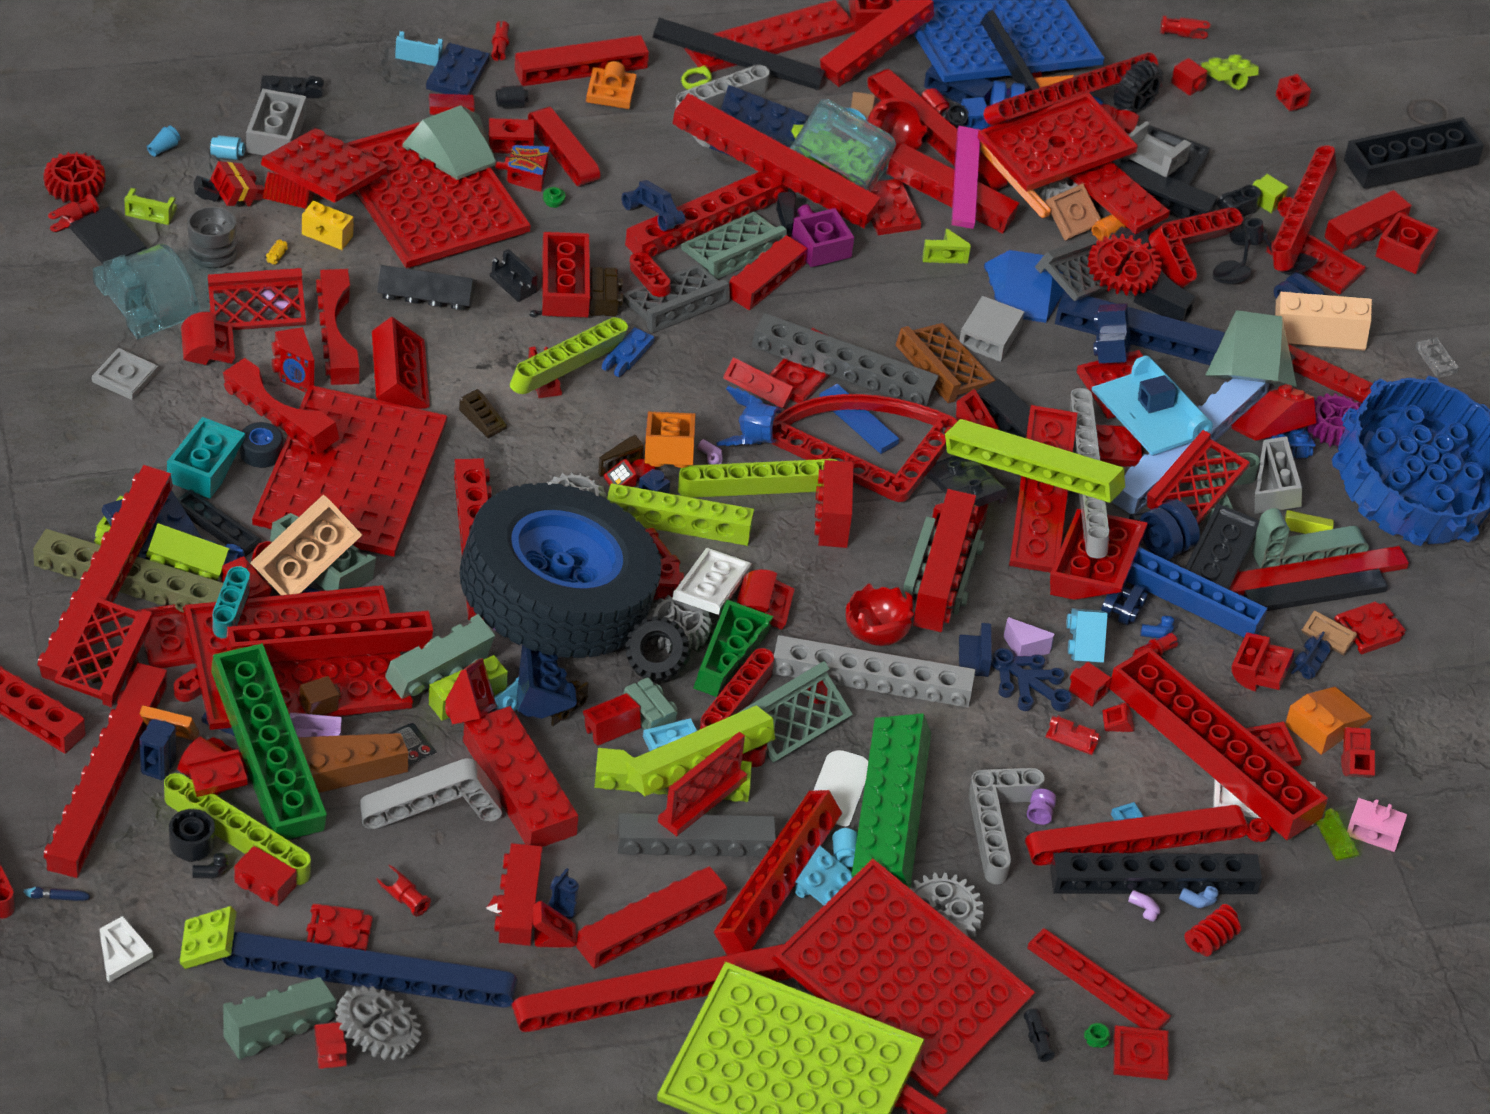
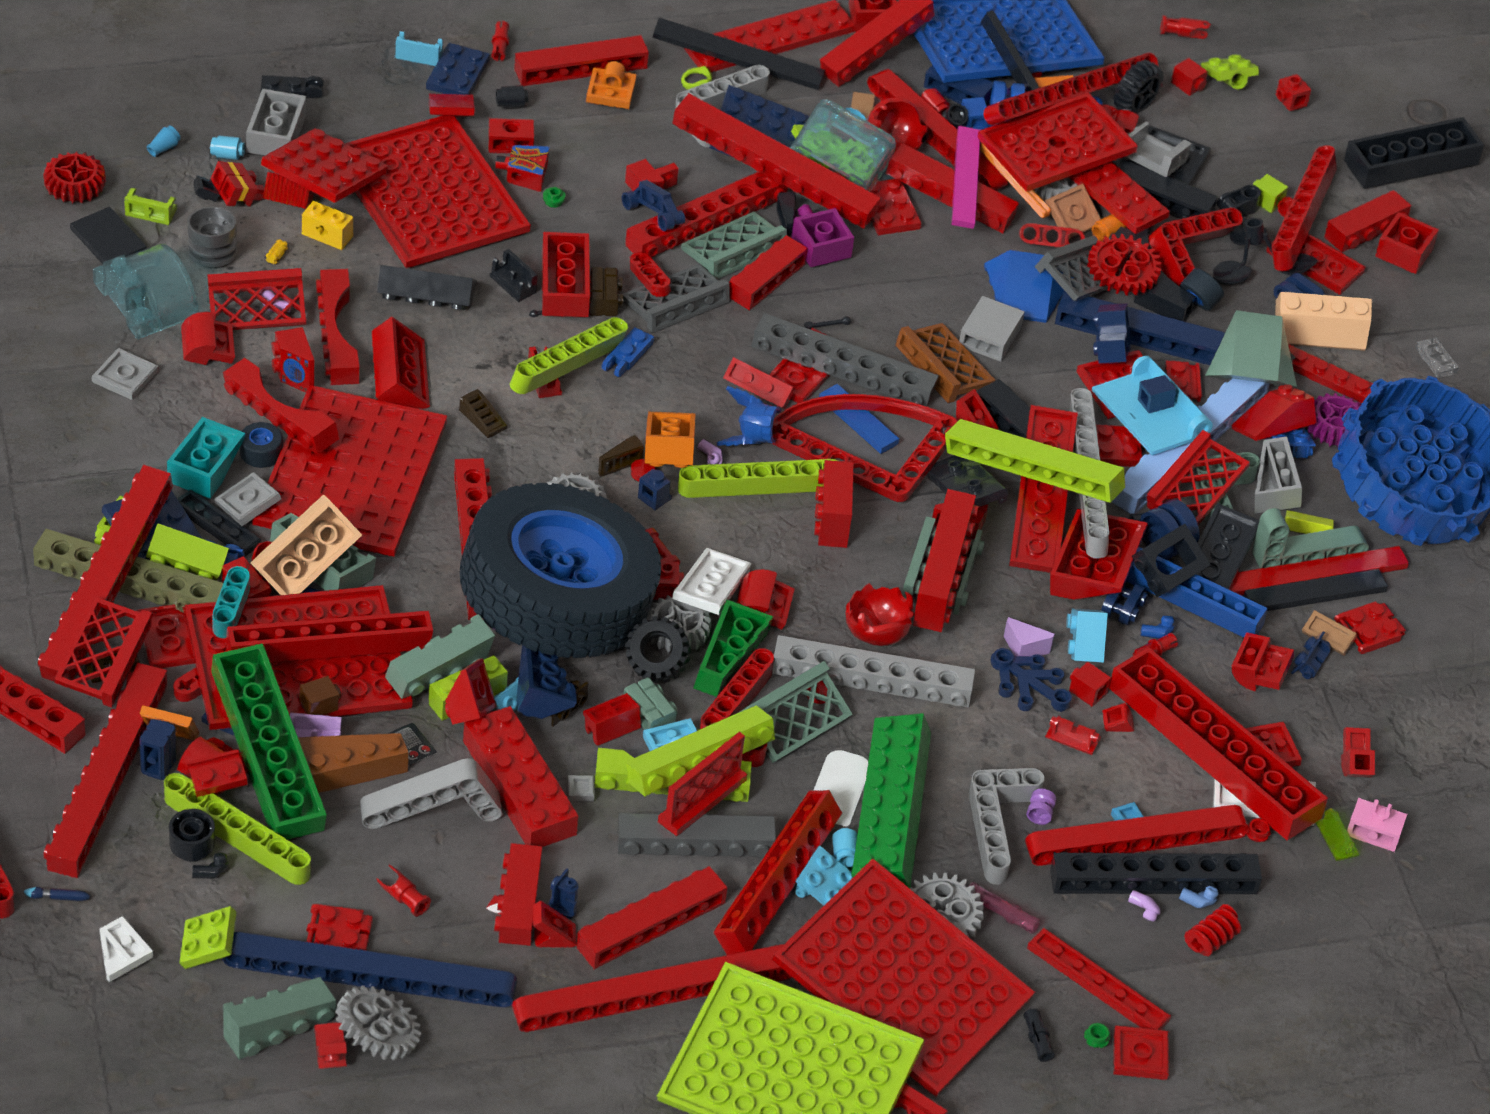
red piece [48,194,99,232] -> none
red brick [234,845,297,907] -> none
sand green wedge [403,105,496,180] -> none
red beam [528,107,600,186] -> none
slope [604,459,637,487] -> none
lime brick [607,483,754,546] -> none
lime slope [922,229,971,264] -> none
dark blue panel [959,623,992,677] -> none
orange slope [1285,687,1372,755] -> none
none -> light grey tile [215,472,281,526]
none -> light grey tile [568,775,594,801]
none -> red brick [625,159,679,191]
none -> black hinge [804,316,851,329]
none -> clear pink pin [970,882,1040,934]
none -> red beam [1019,223,1085,247]
none -> black panel [1132,524,1211,597]
none -> red plate [1165,360,1202,402]
none -> black wheel [1180,268,1224,311]

